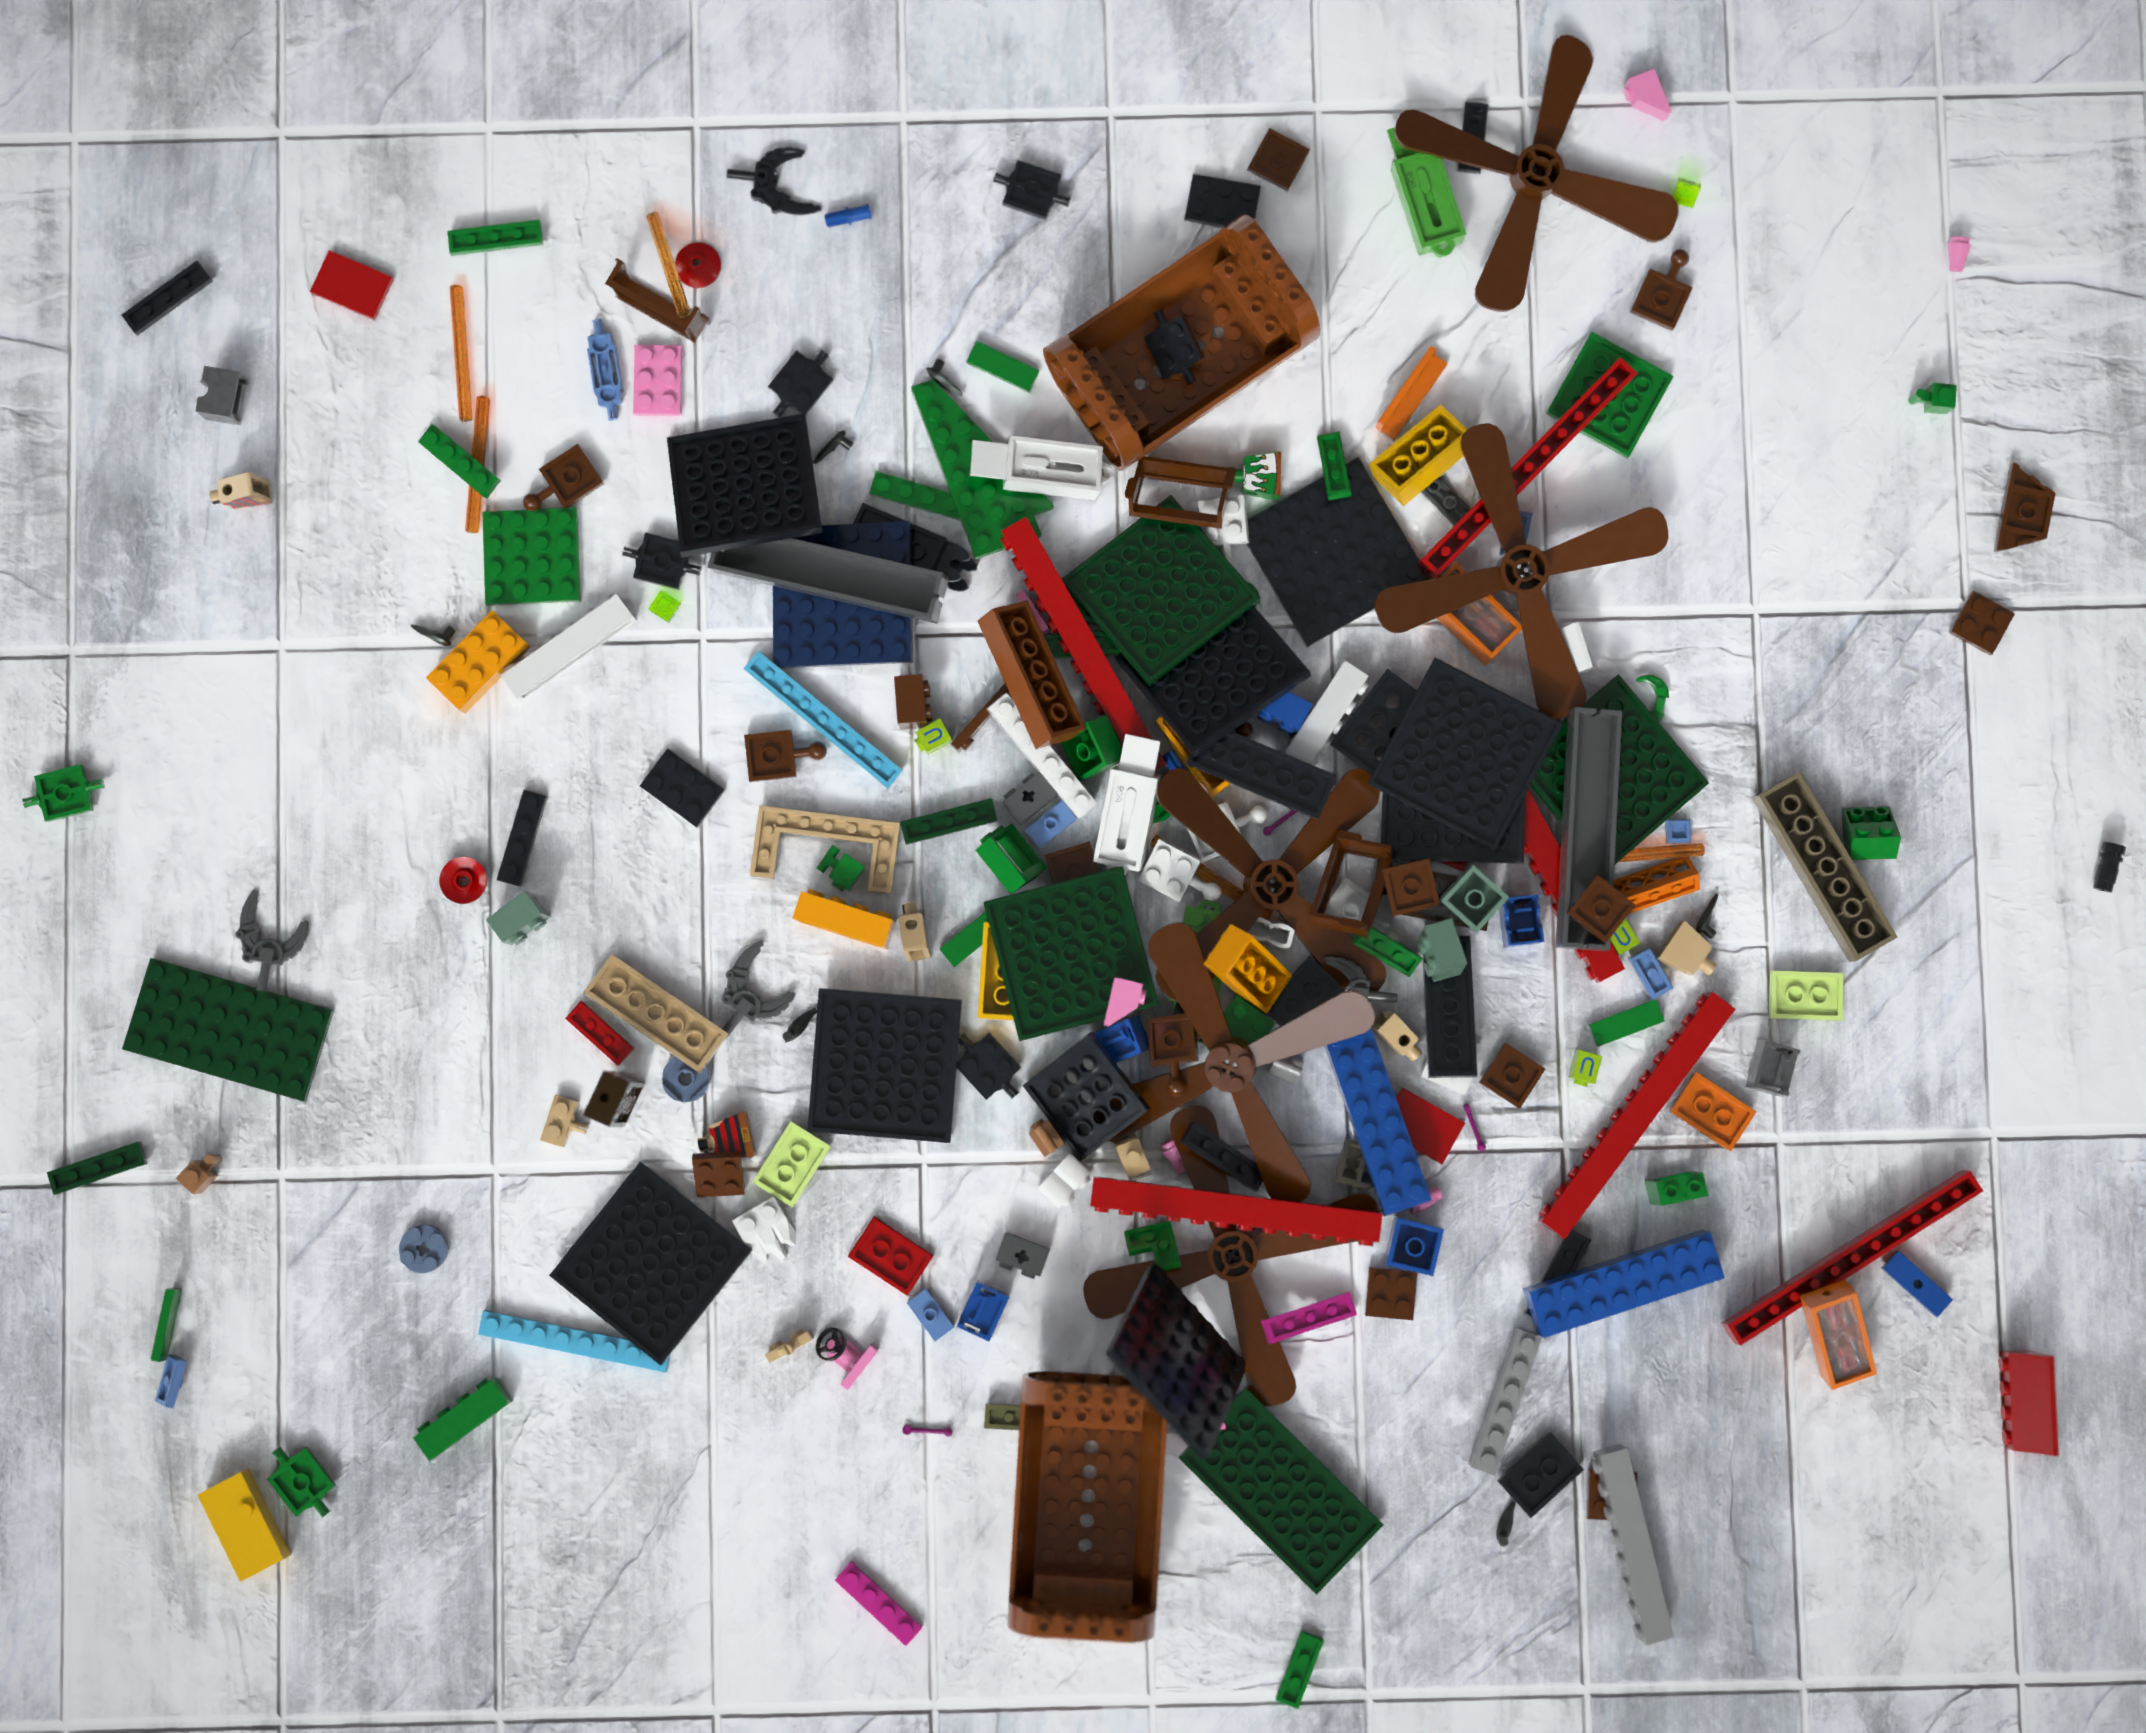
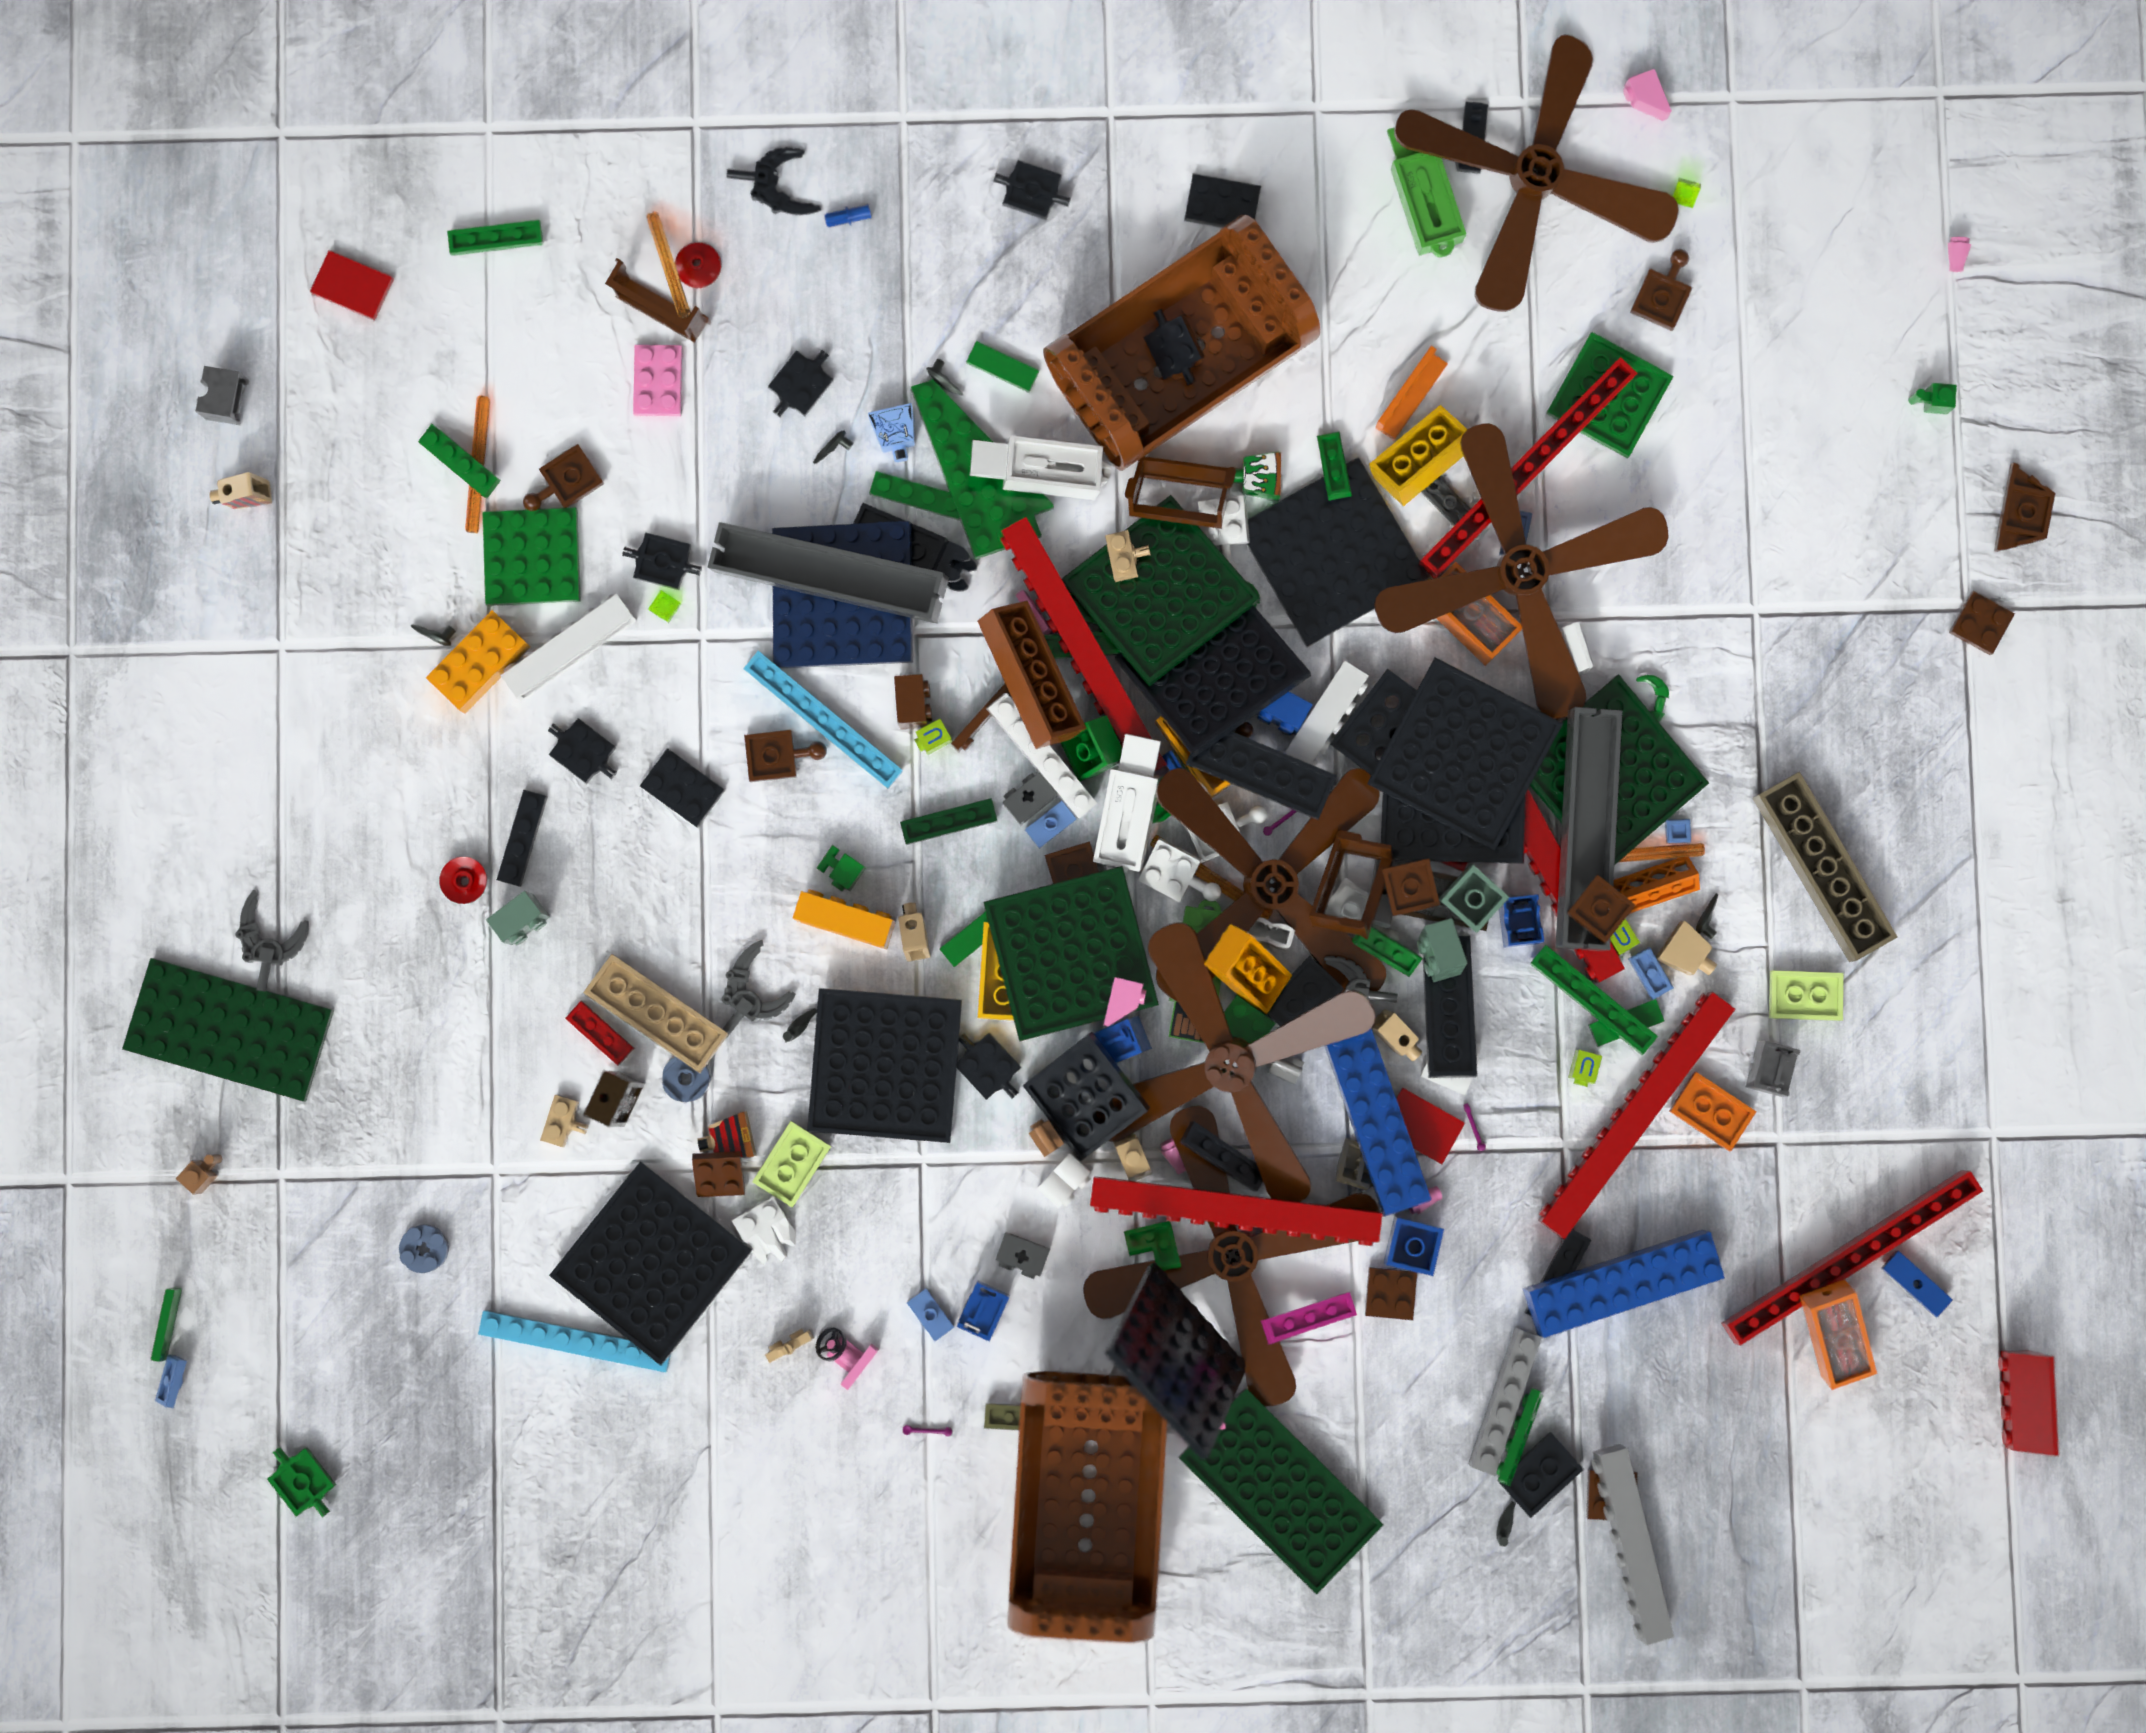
green plate [22,764,105,822] -> none
dark green plate [47,1141,148,1195] -> none
black plate [121,261,213,336] -> none
yellow brick [197,1468,292,1582] -> none
green brick [413,1378,513,1461] -> none
clear orange axle [449,285,473,422] -> none
medium blue piece [587,319,623,421] -> none
black plate [667,413,823,557] -> none
tan plate [750,805,901,894] -> none
dark pink plate [834,1561,923,1646] -> none
red tile [847,1216,934,1296] -> none
green window [975,823,1048,894] -> none
reddish brown plate [1147,1013,1199,1096] -> none
reddish brown plate [1247,128,1310,192] -> none
green tile [1275,1630,1324,1709] -> none
reddish brown plate [1478,1043,1545,1109] -> none
green window [1645,1171,1709,1206] -> none
green slope [1842,806,1901,860] -> none
black axle [2093,842,2127,893] -> none
none -> black plate [548,718,617,784]
none -> light blue torso [868,403,915,462]
none -> tan plate [1105,530,1151,582]
none -> green plate [1496,1388,1543,1486]
none -> green plate [1530,945,1658,1055]

